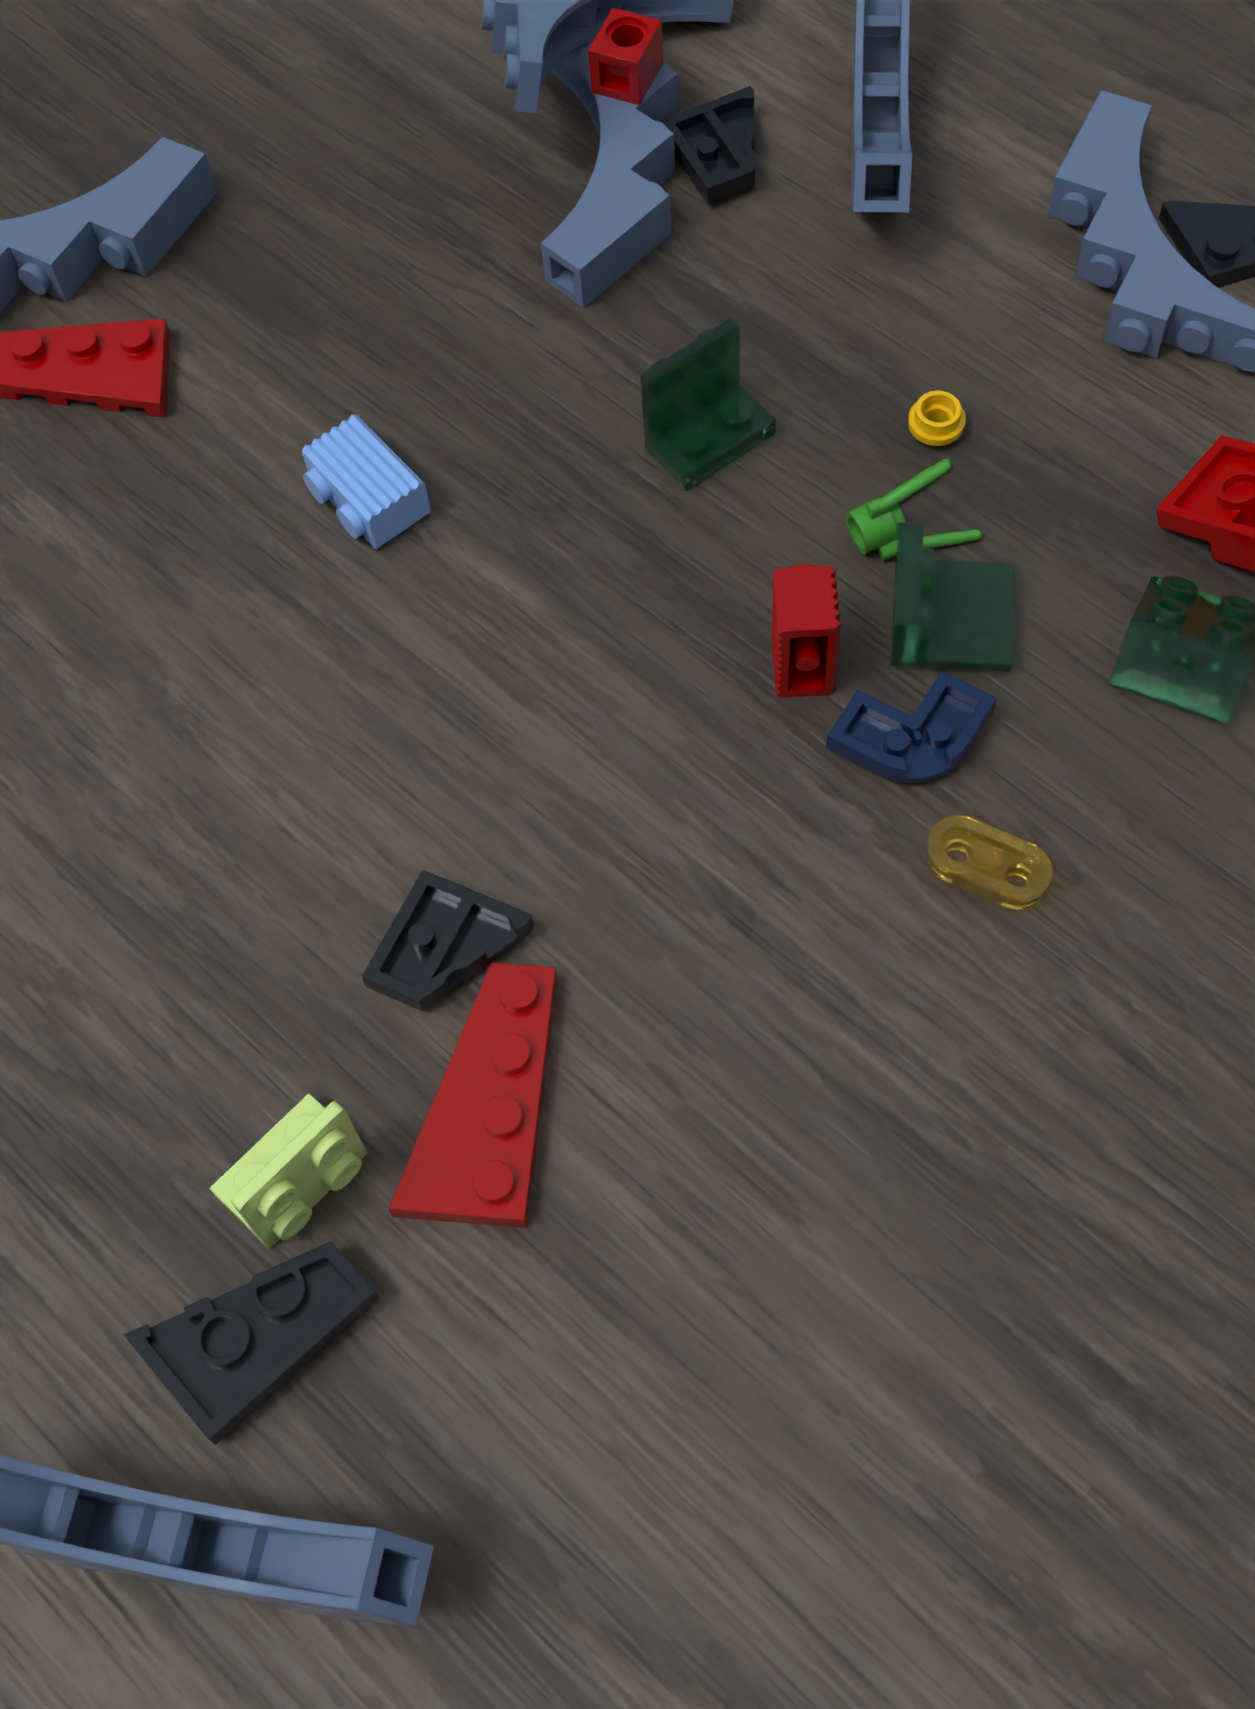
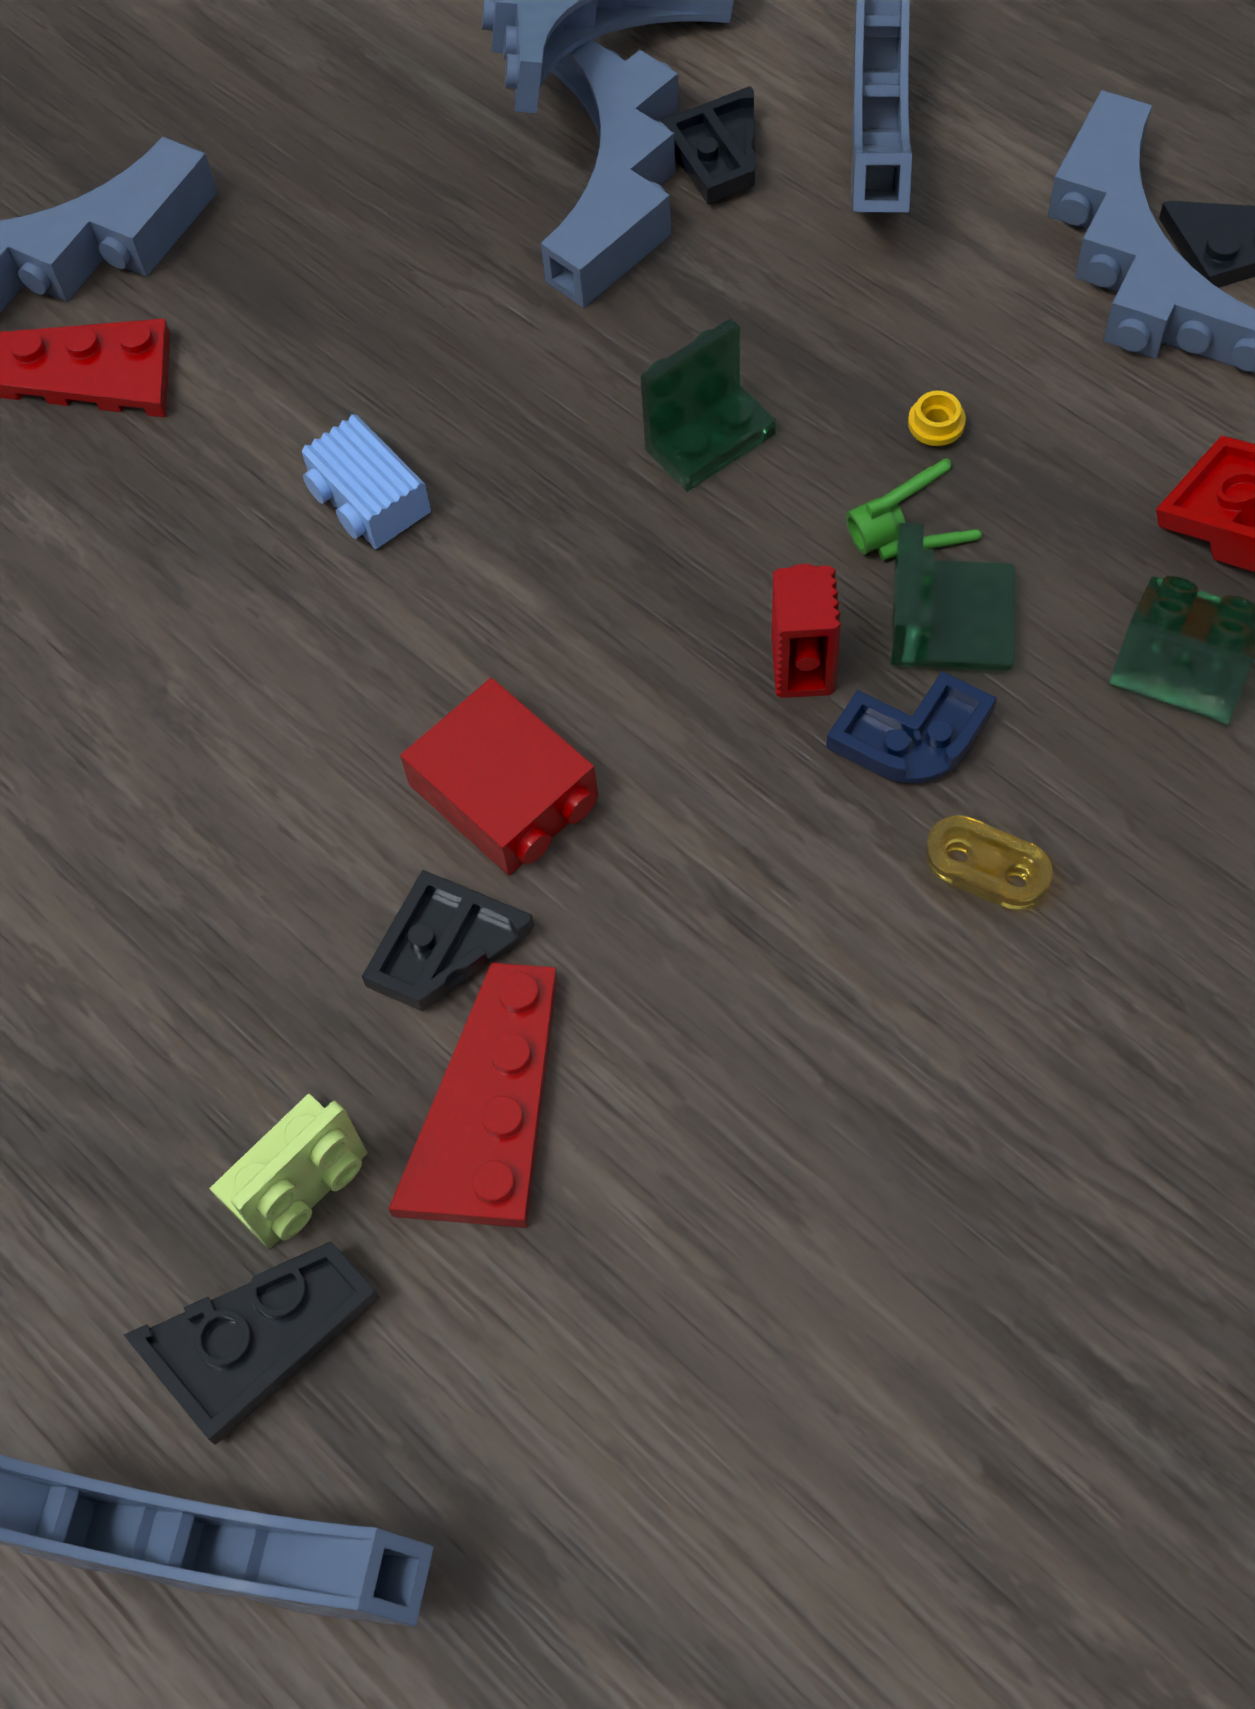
red brick [588,8,664,105] -> none
none -> red brick [400,677,599,876]

